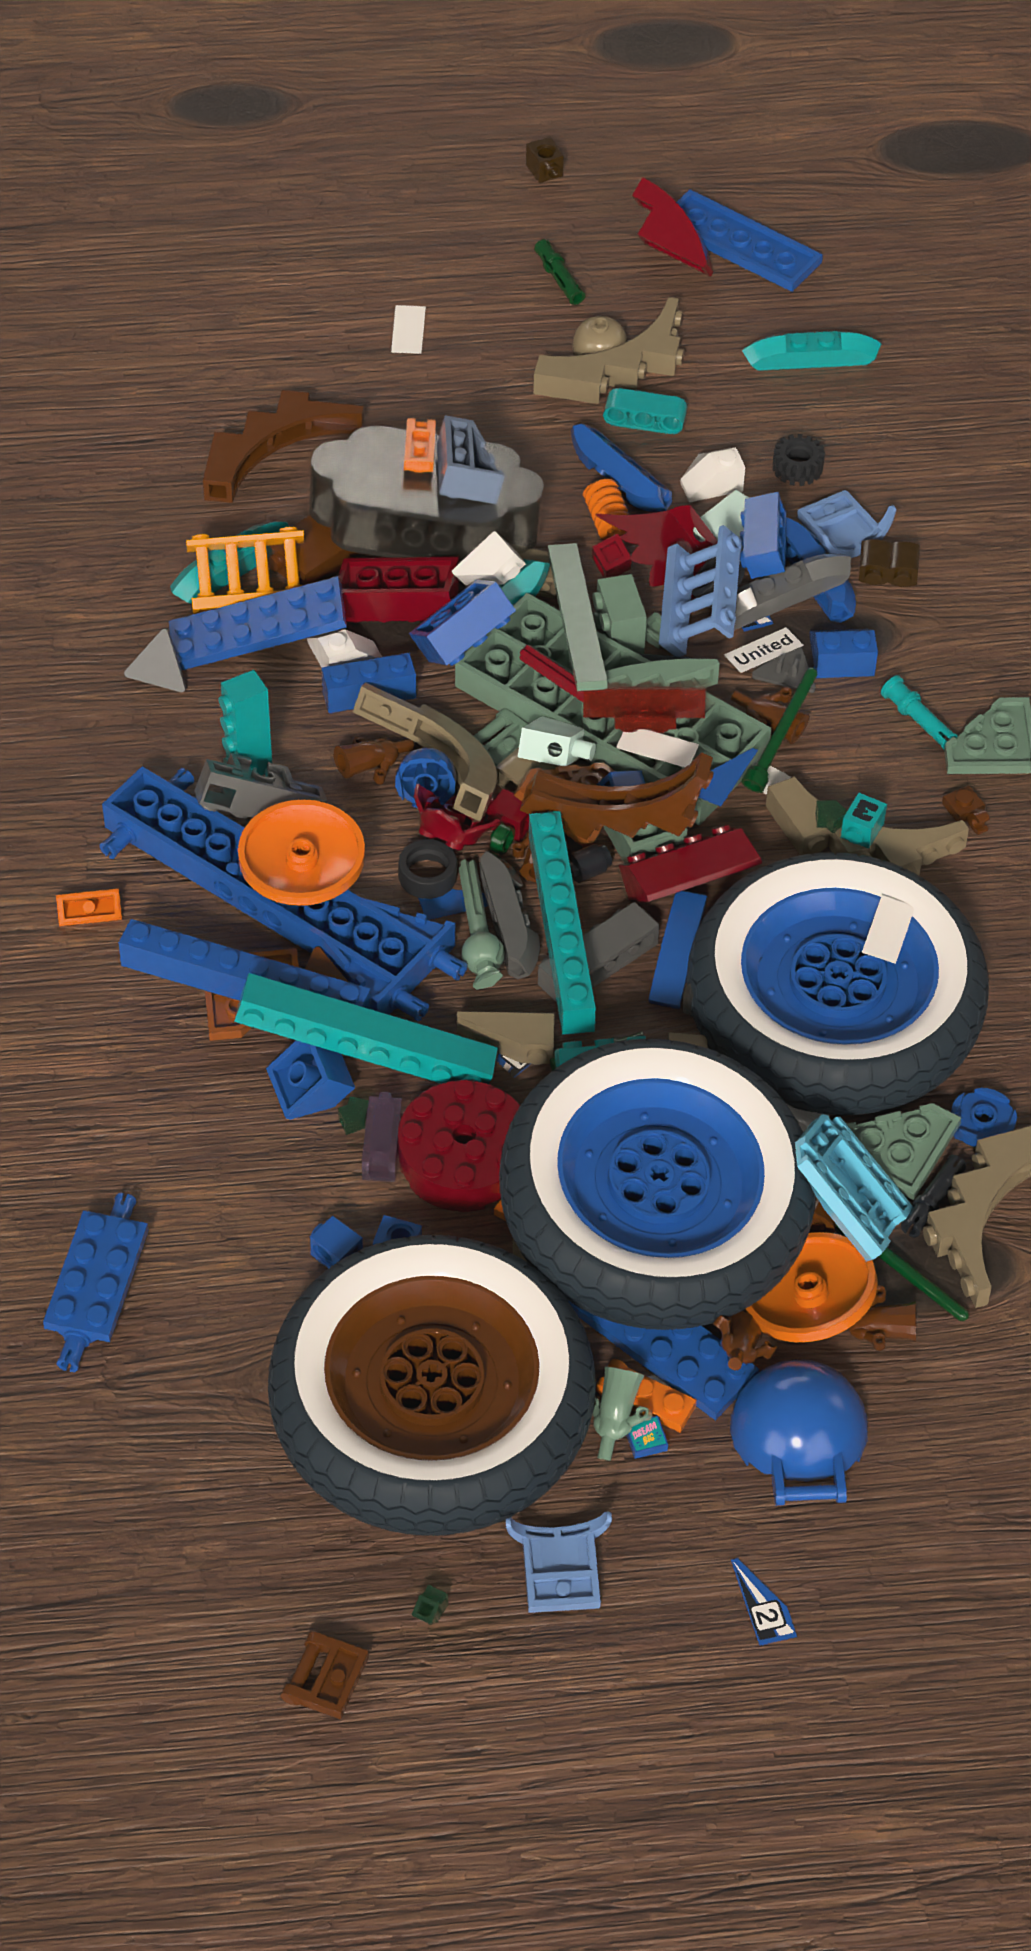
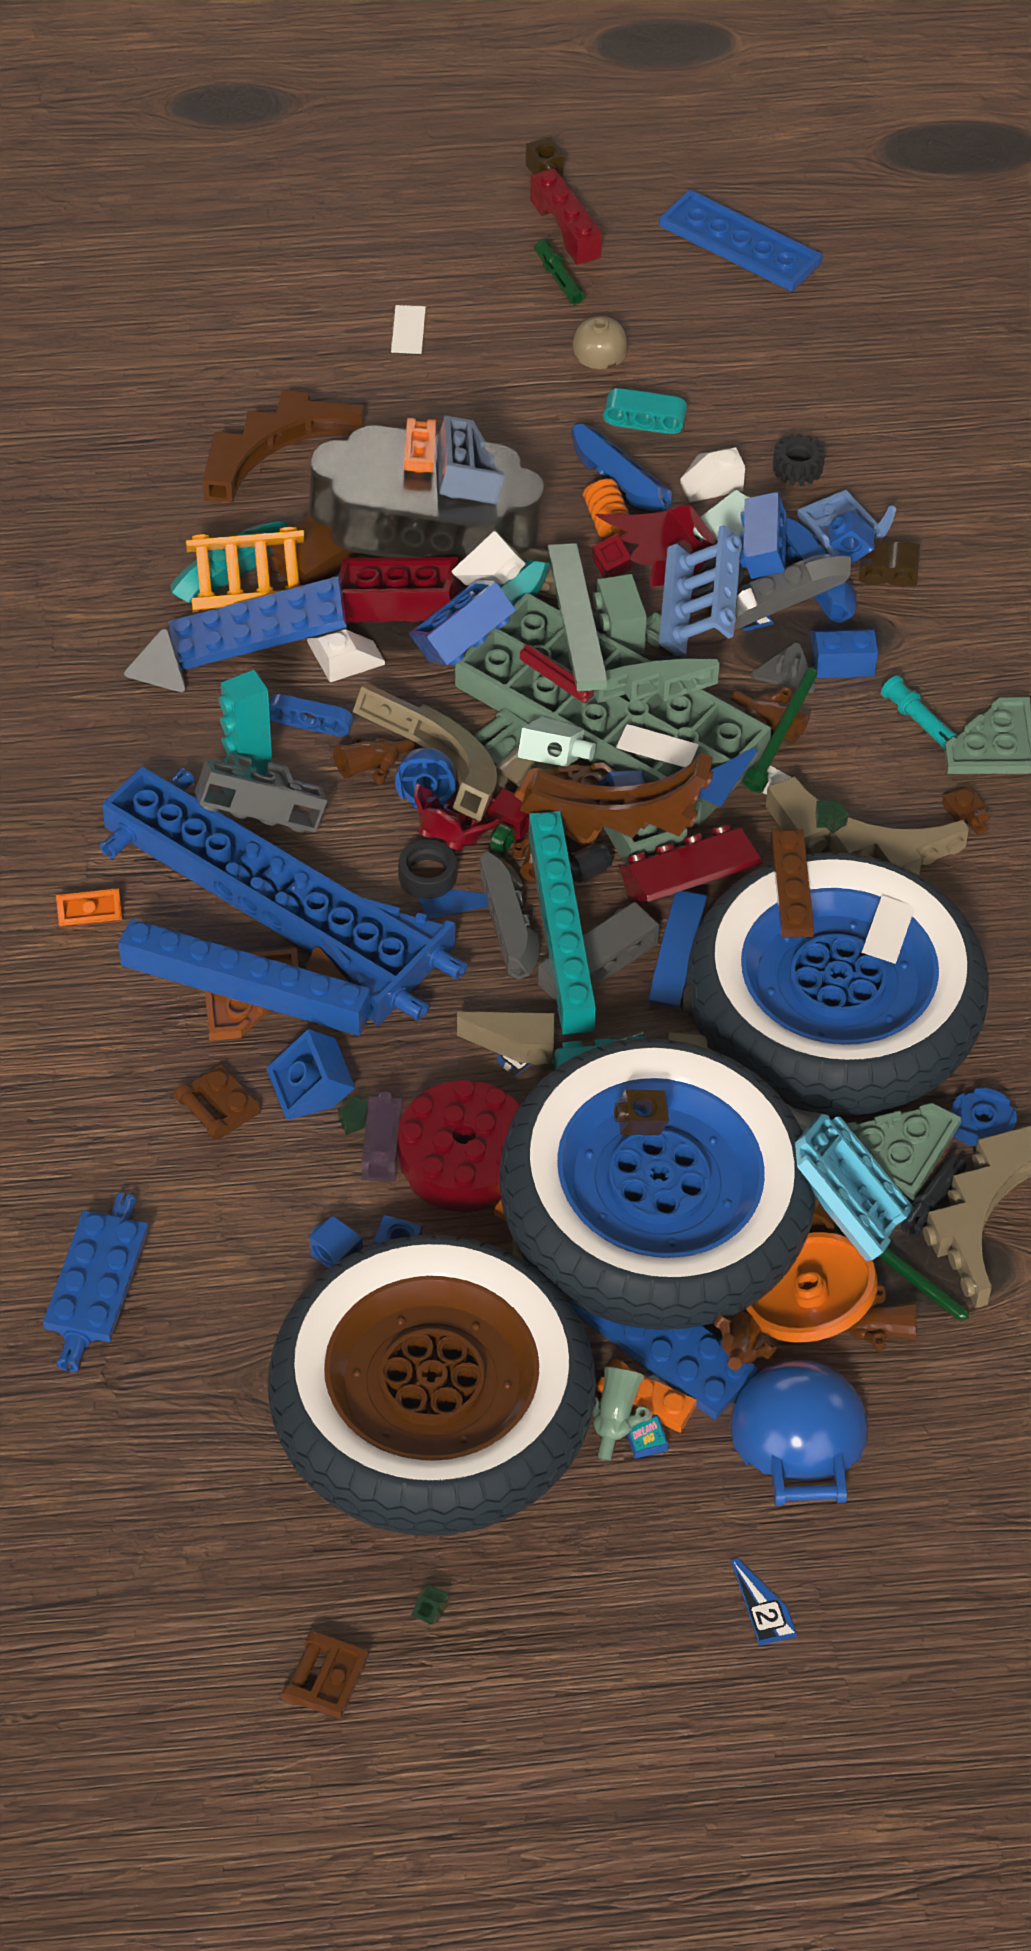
teal brick [234,973,498,1084] -> none
orange dish [238,800,365,906] -> none
blue brick [321,653,416,713] -> none
sand green piece [458,859,505,990] -> none
medium blue piece [505,1511,612,1613] -> none
dark tan arch [533,297,684,404] -> none
clear red bracket [583,687,706,733] -> none
dark red slope [632,177,713,277] -> none
white sticker [724,627,804,673] -> none
teal brick [742,331,882,370] -> none
teal brick [841,793,887,849] -> none
none -> reddish brown plate [174,1064,260,1140]
none -> blue beam [269,694,354,737]
none -> dark red arch [530,168,602,265]
none -> dark brown brick [614,1089,669,1135]
none -> reddish brown plate [771,829,814,938]
none -> blue brick [829,510,874,563]

